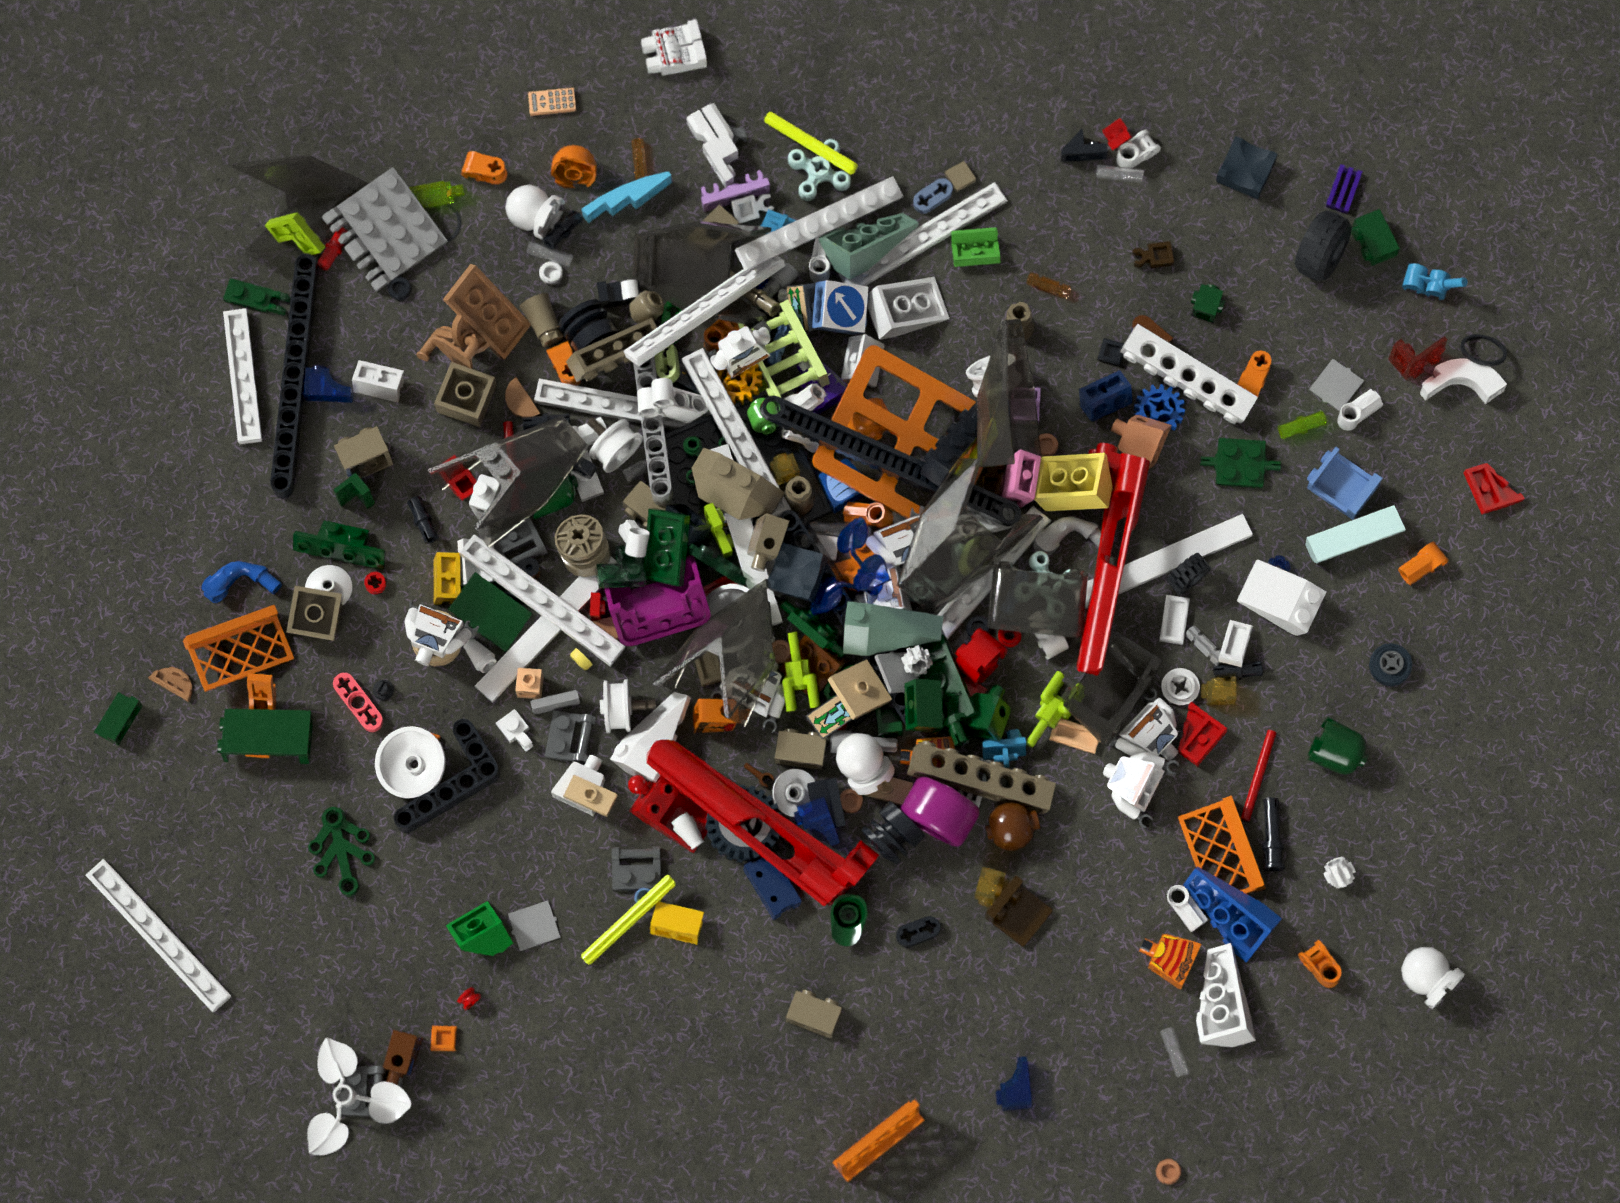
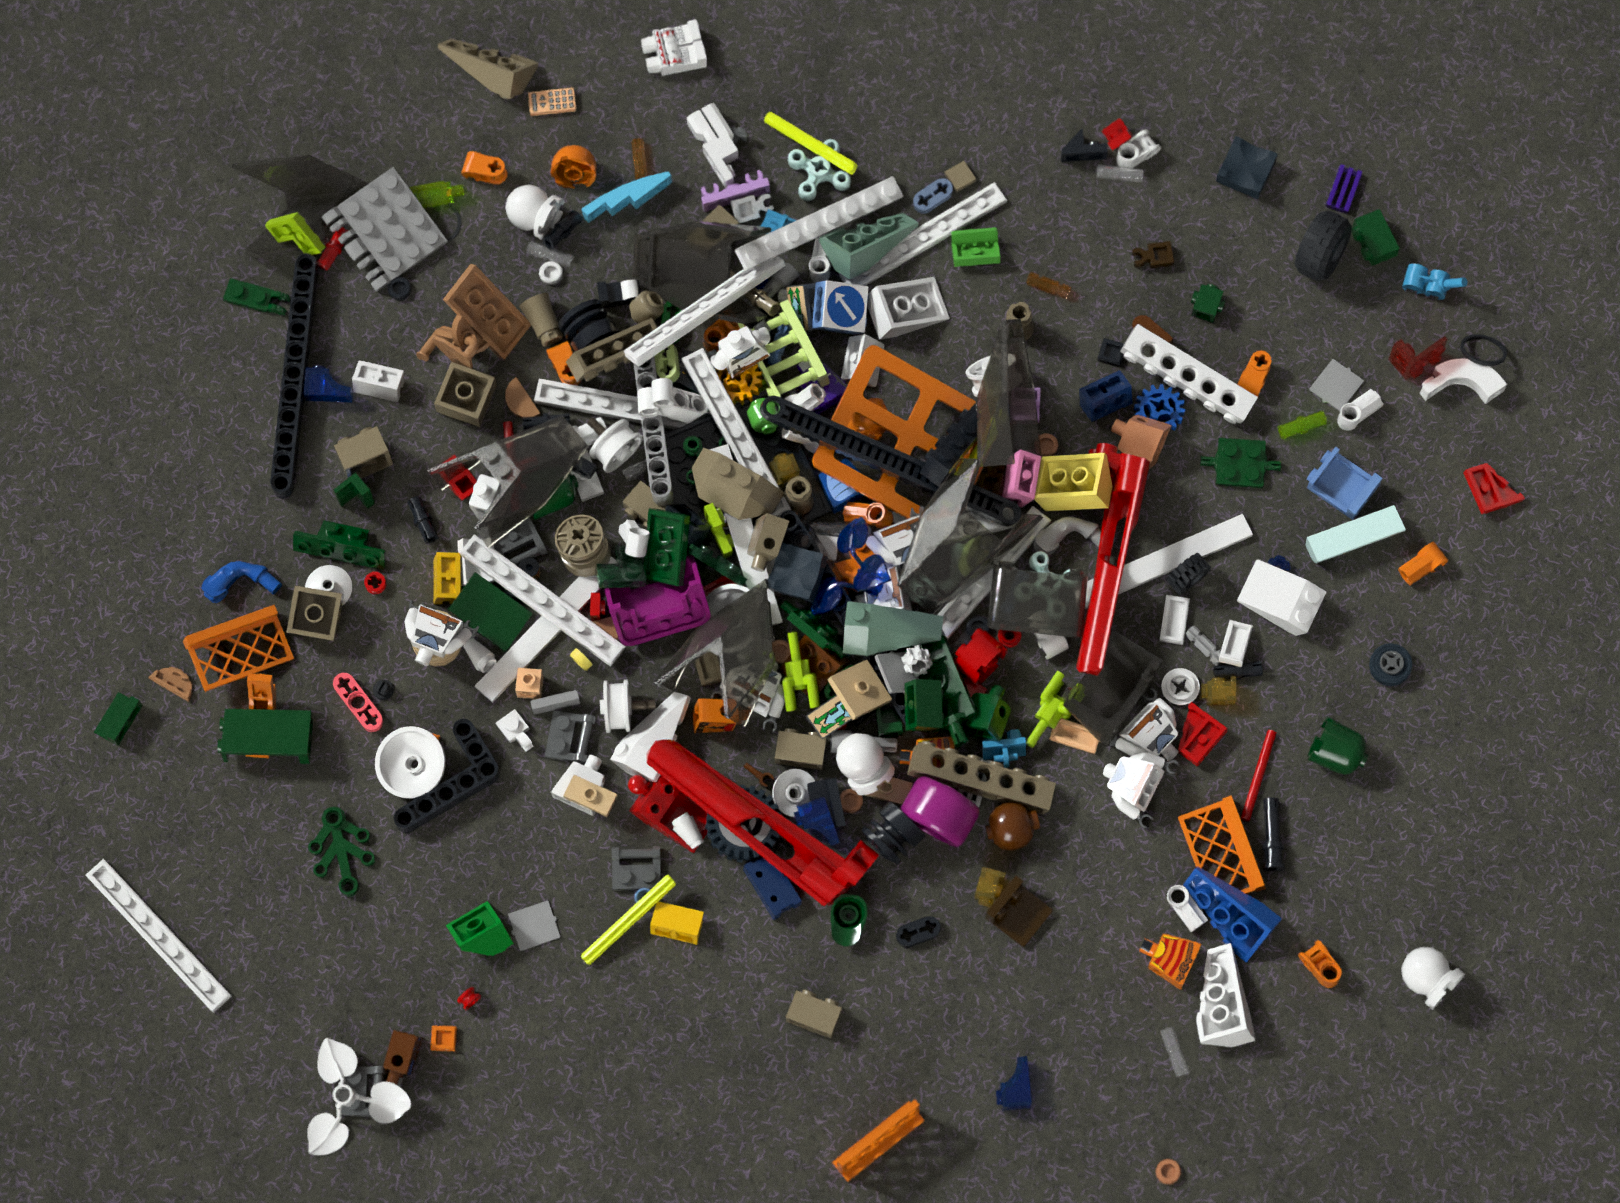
white plate [223,308,262,445] -> none
white gear [1323,857,1356,889] -> none
none -> dark tan wedge [438,39,538,99]

